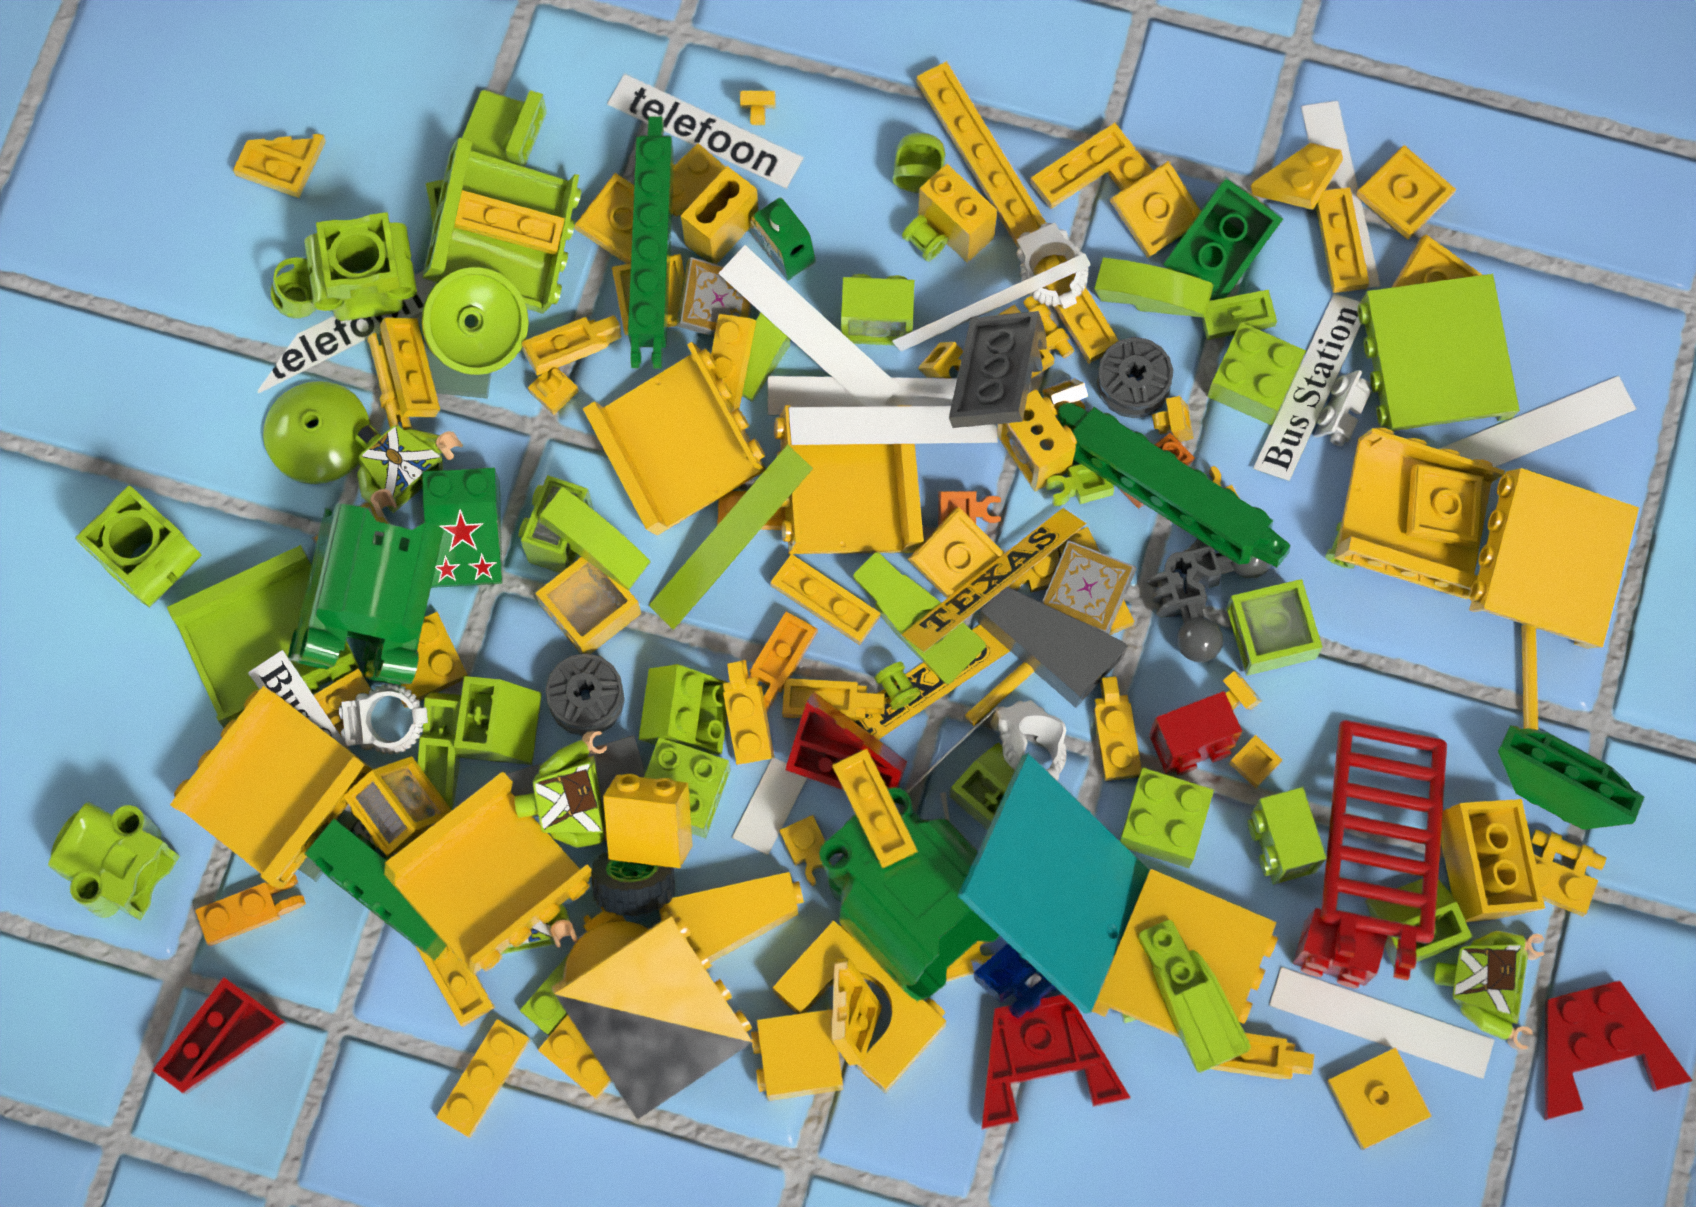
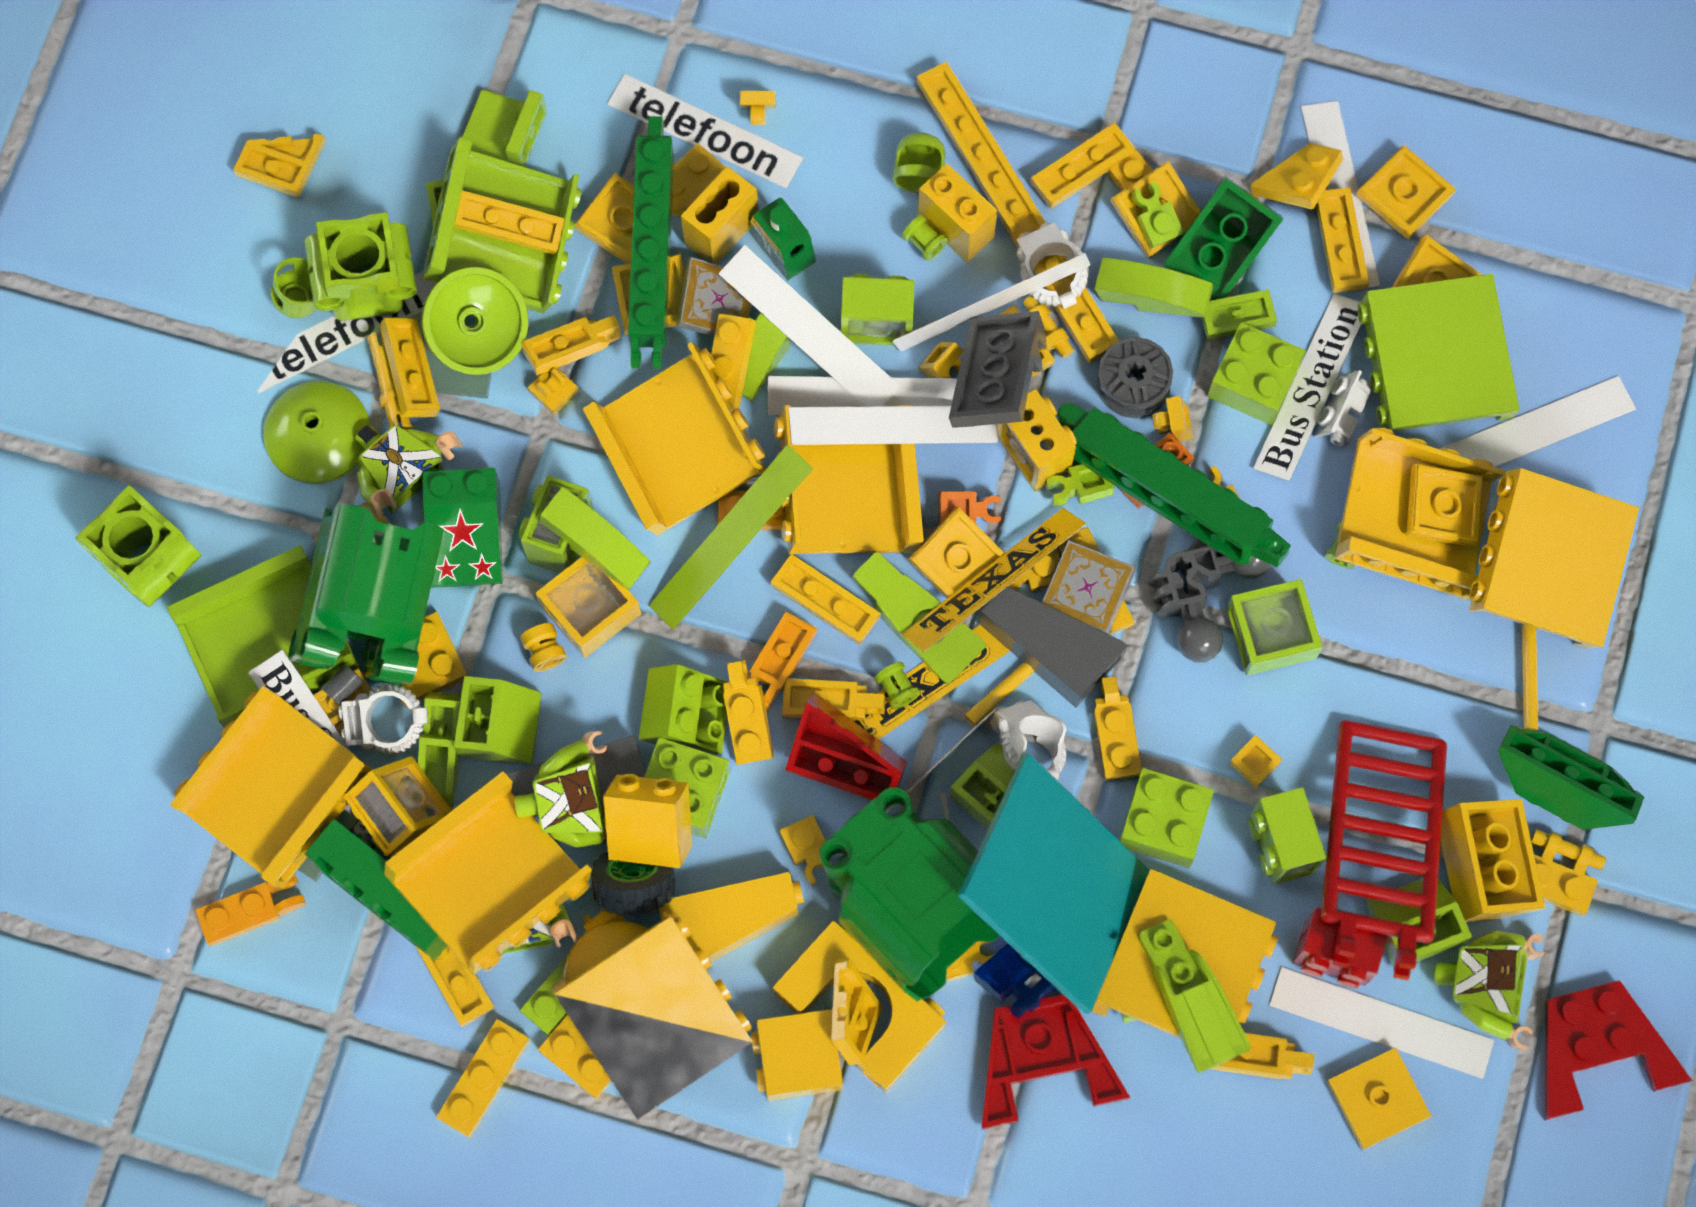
lime piece [48,802,180,921] -> none
red wedge [152,977,287,1095] -> none
dark grey wheel [546,653,625,736] -> none
white sticker [732,758,807,855] -> none
yellow plate [832,749,917,868] -> none
tile [1042,378,1088,418] -> none
red piece [1149,691,1242,776] -> none
yellow tile [1223,671,1262,710] -> none
none -> dark grey hinge [321,664,363,706]
none -> yellow wheel [520,623,567,672]
none -> lime plate [1131,181,1185,249]

